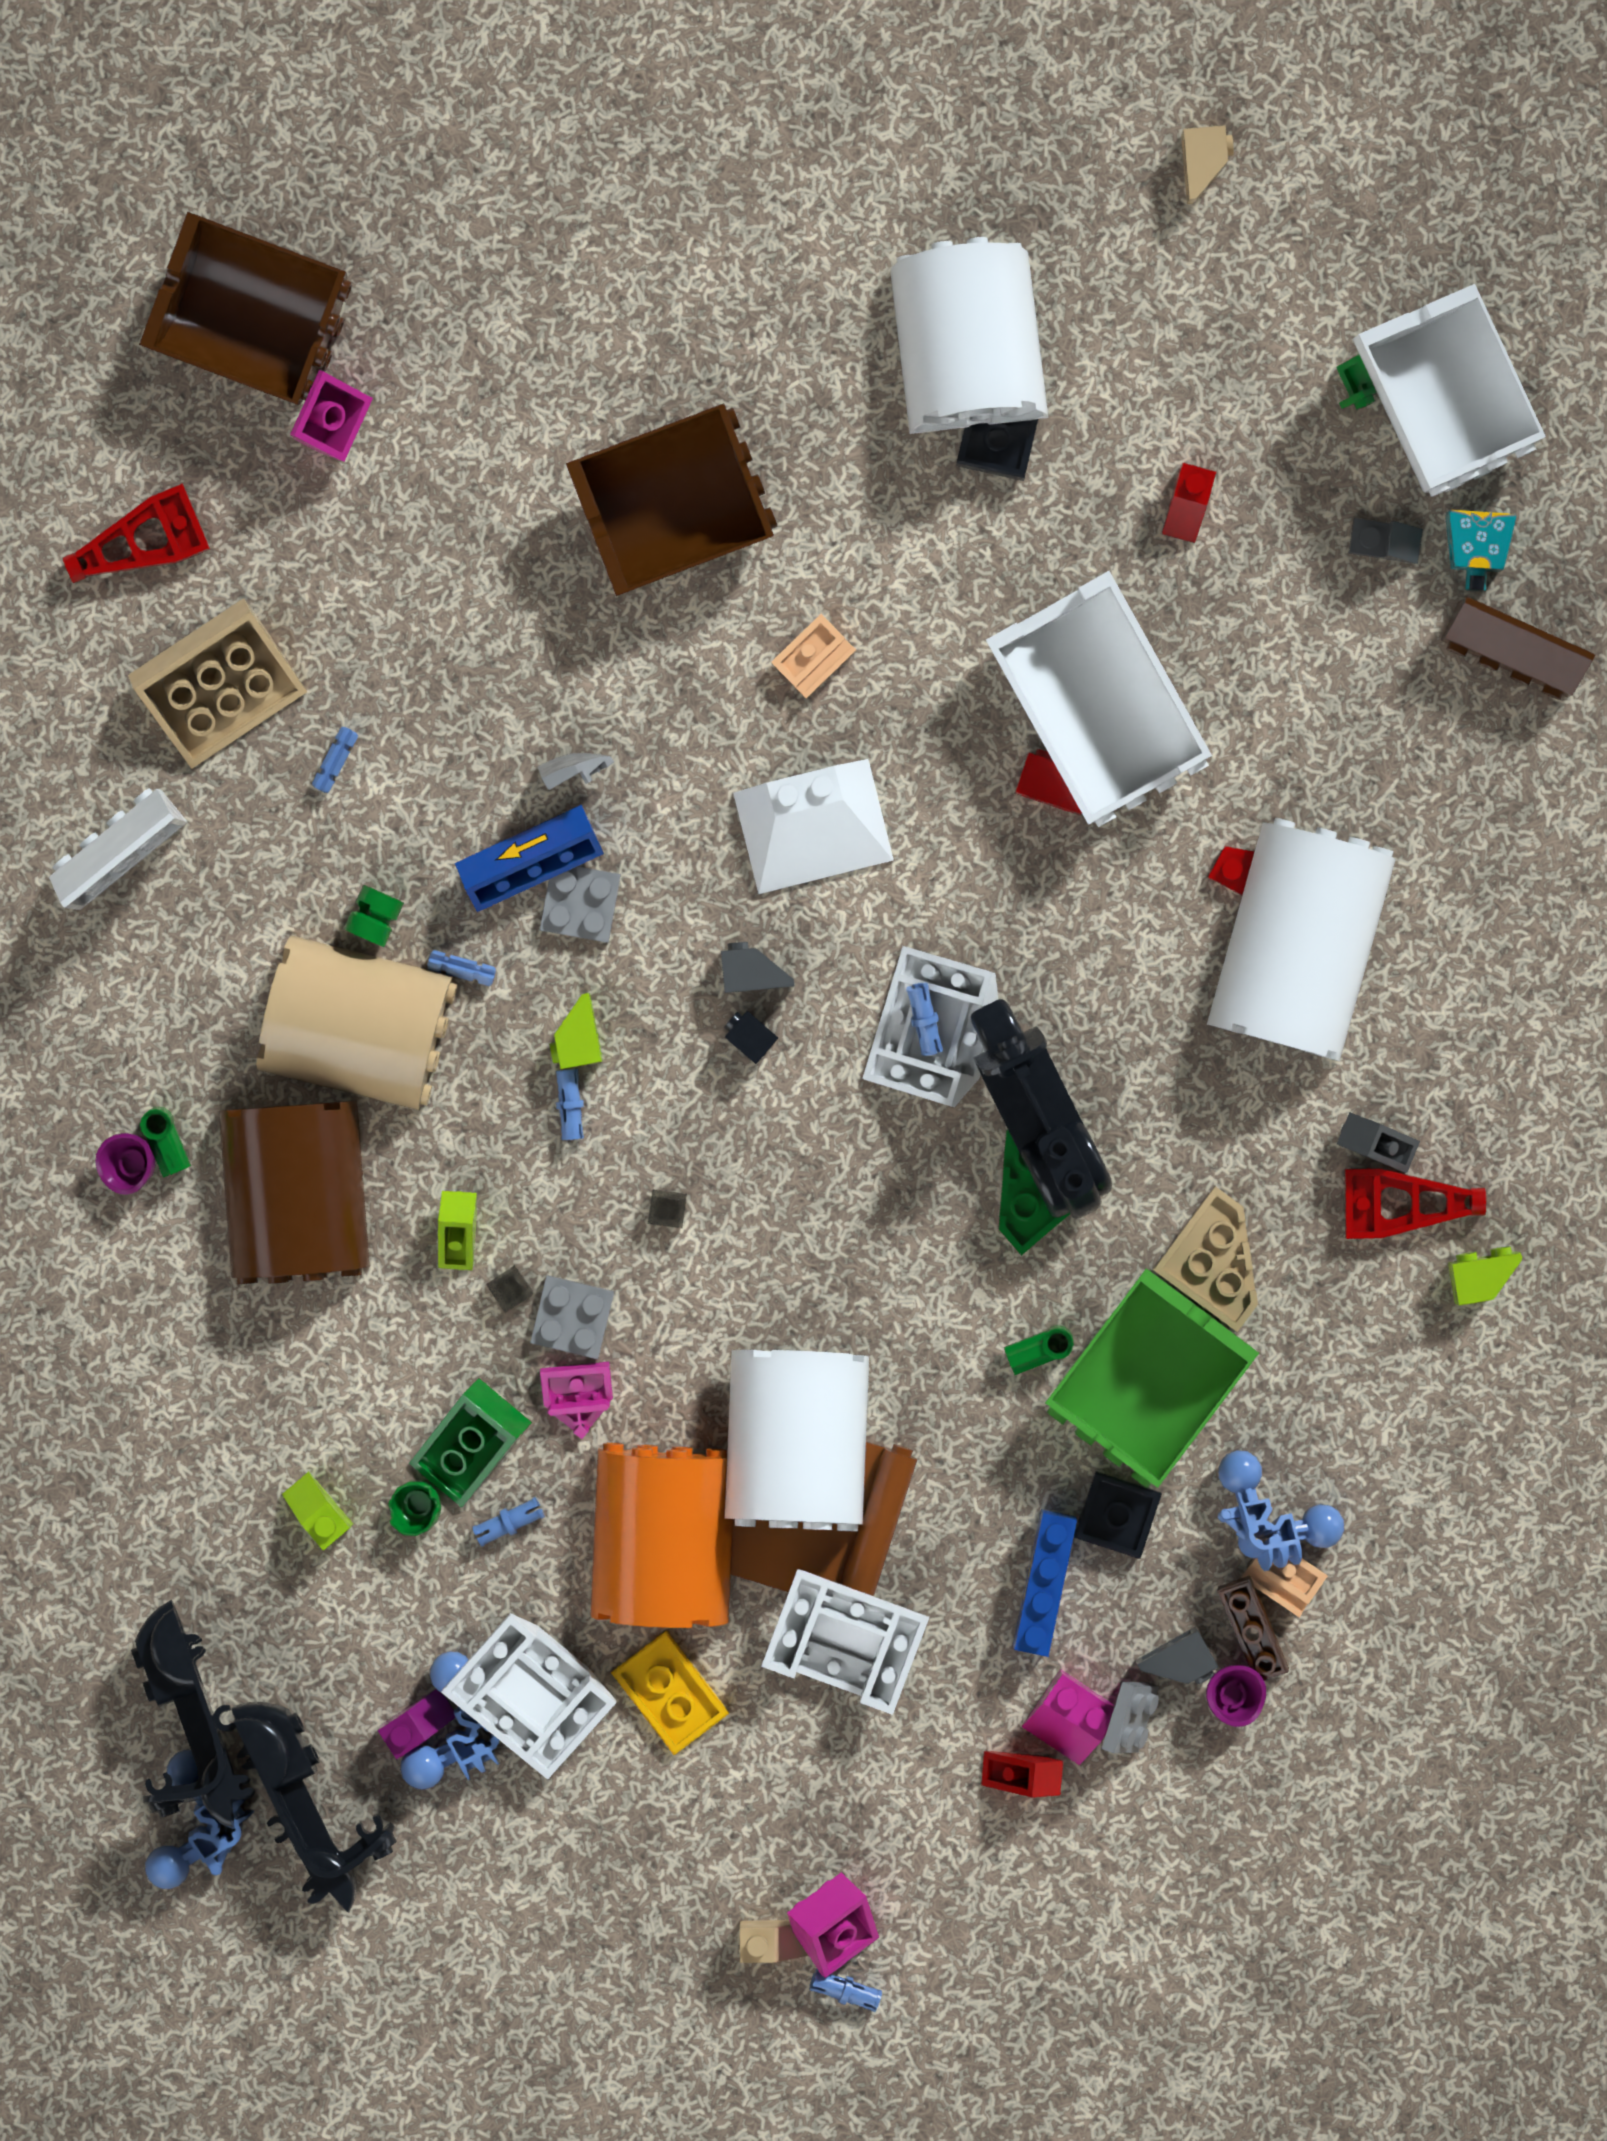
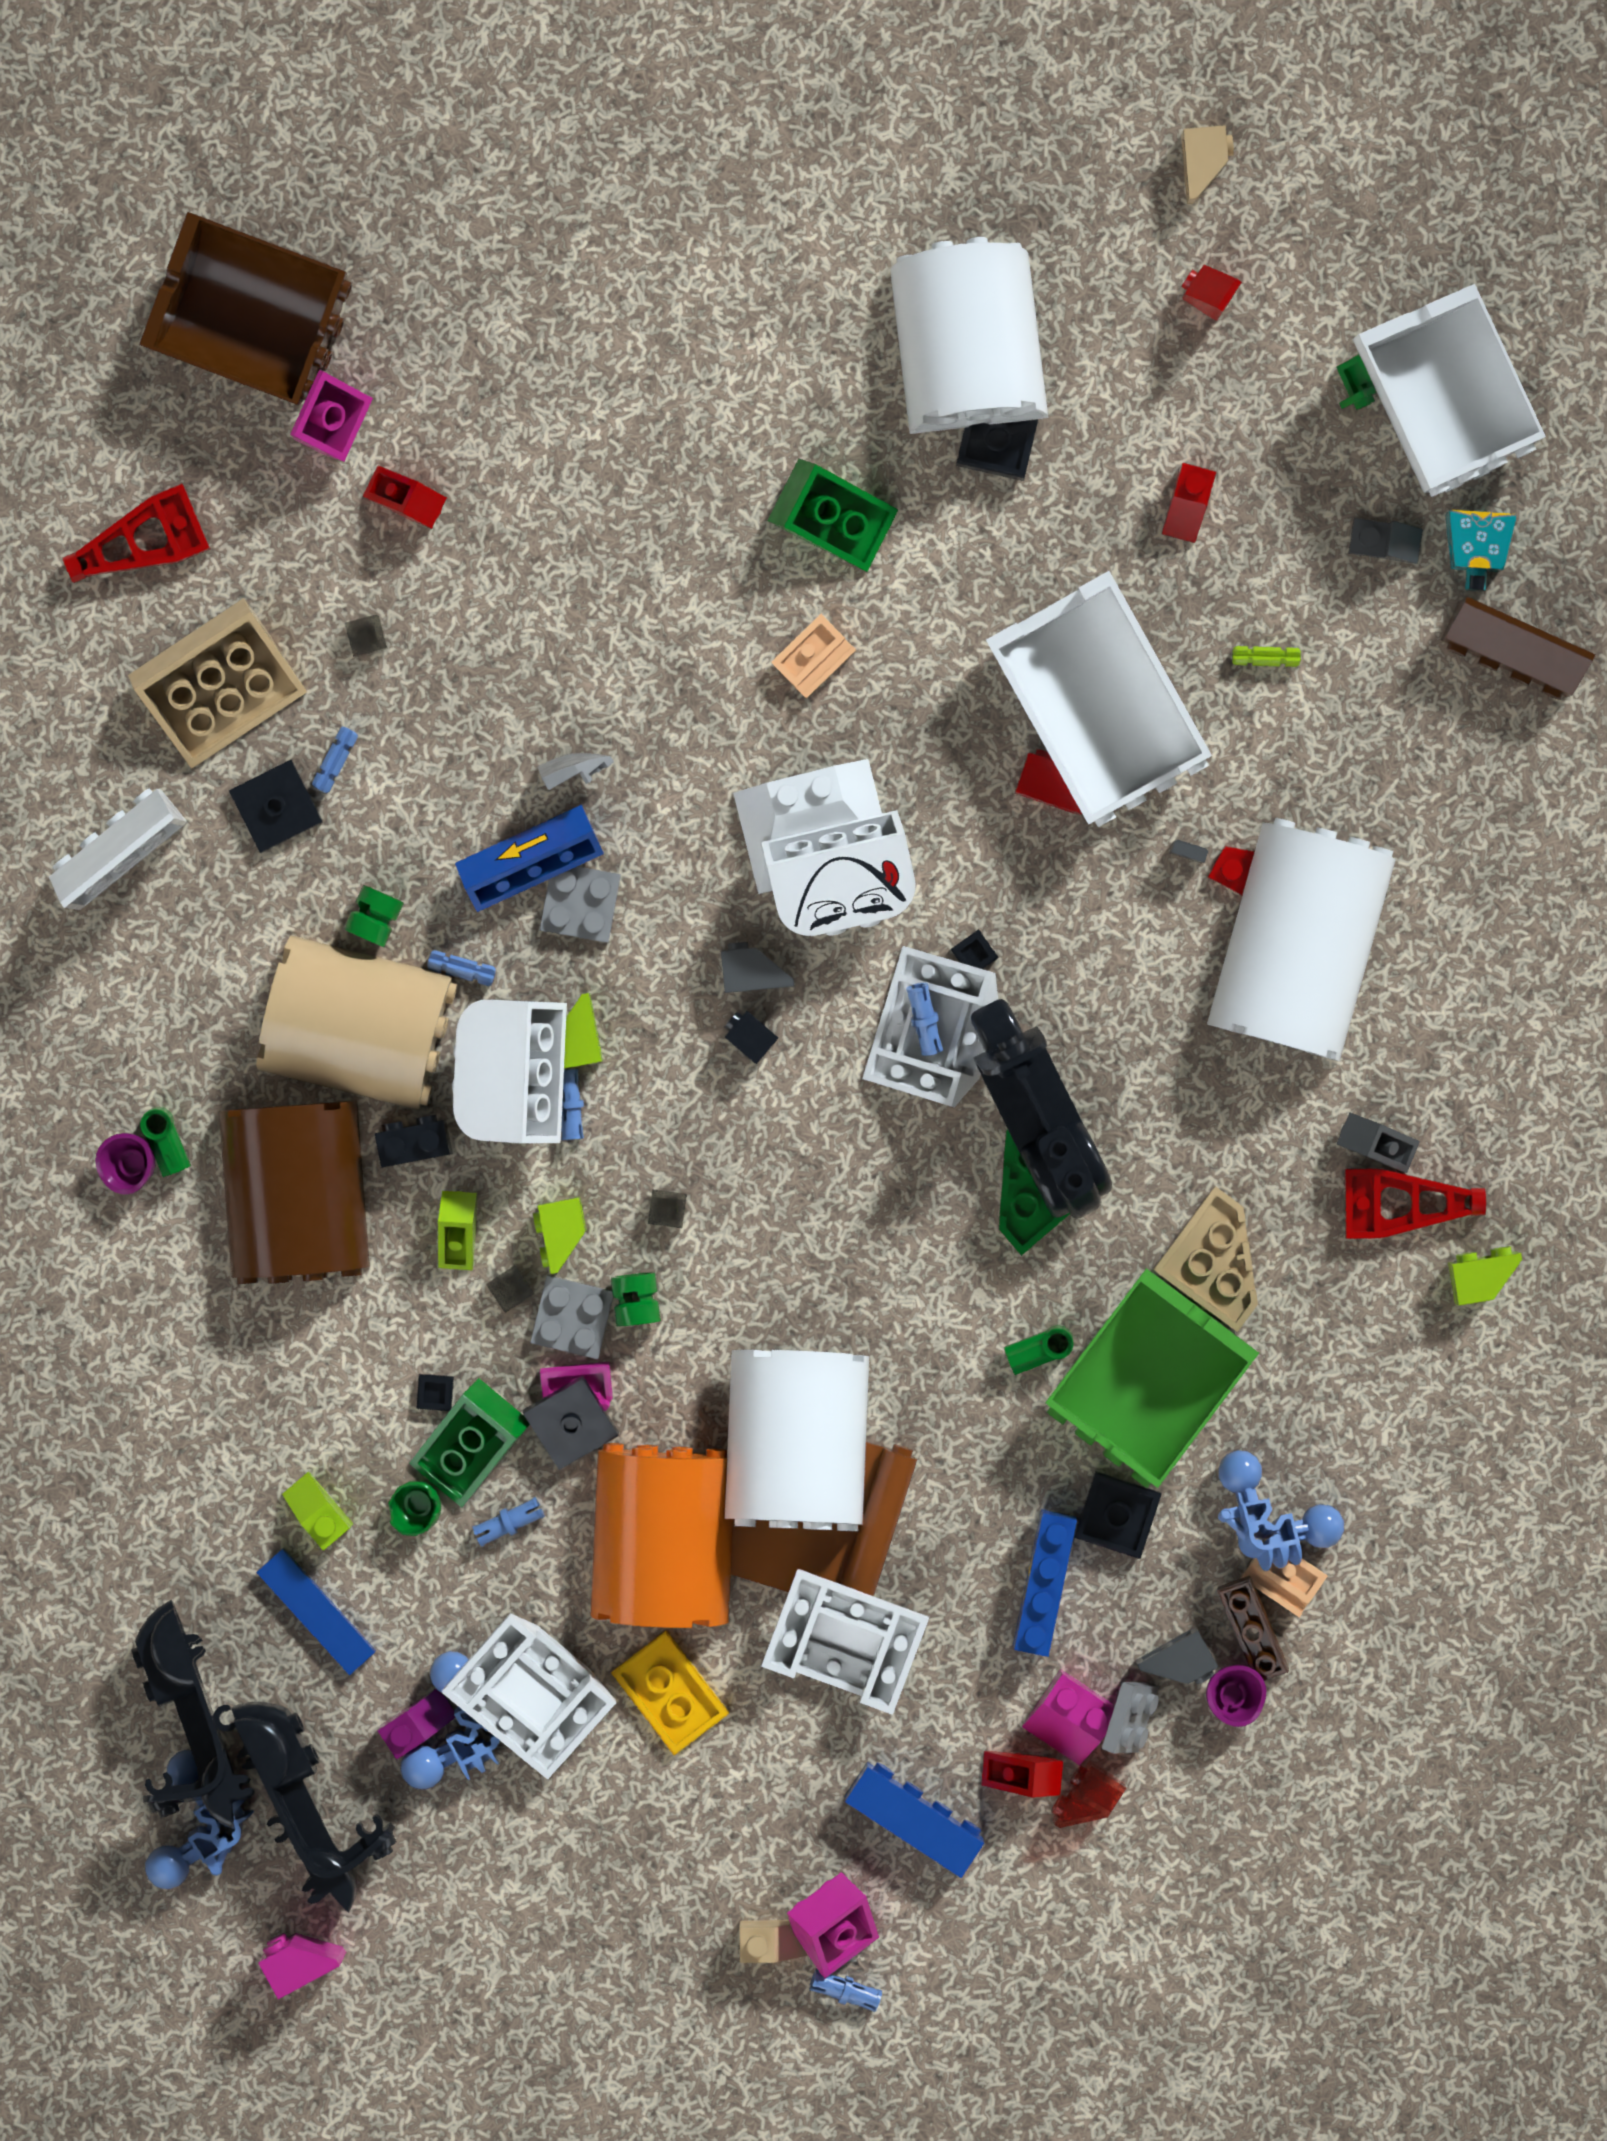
reddish brown cylinder [566,403,778,596] -> none
none -> black plate [229,760,323,853]
none -> blue tile [256,1548,376,1675]
none -> dark pink slope [258,1933,346,2000]
none -> clear smoke plate [345,614,388,658]
none -> red slope [363,465,447,529]
none -> black brick [375,1114,453,1168]
none -> black tile [416,1373,454,1411]
none -> white brick [452,1000,567,1143]
none -> black plate [523,1375,619,1470]
none -> lime slope [533,1197,587,1274]
none -> green wheel [611,1272,661,1327]
none -> white brick [761,810,915,936]
none -> green slope [767,458,898,572]
none -> blue brick [844,1762,984,1878]
none -> black tile [950,929,999,969]
none -> clear red slope [1051,1761,1126,1828]
none -> dark grey tile [1169,839,1208,863]
none -> red slope [1181,264,1242,321]
none -> lime axle [1232,646,1301,667]

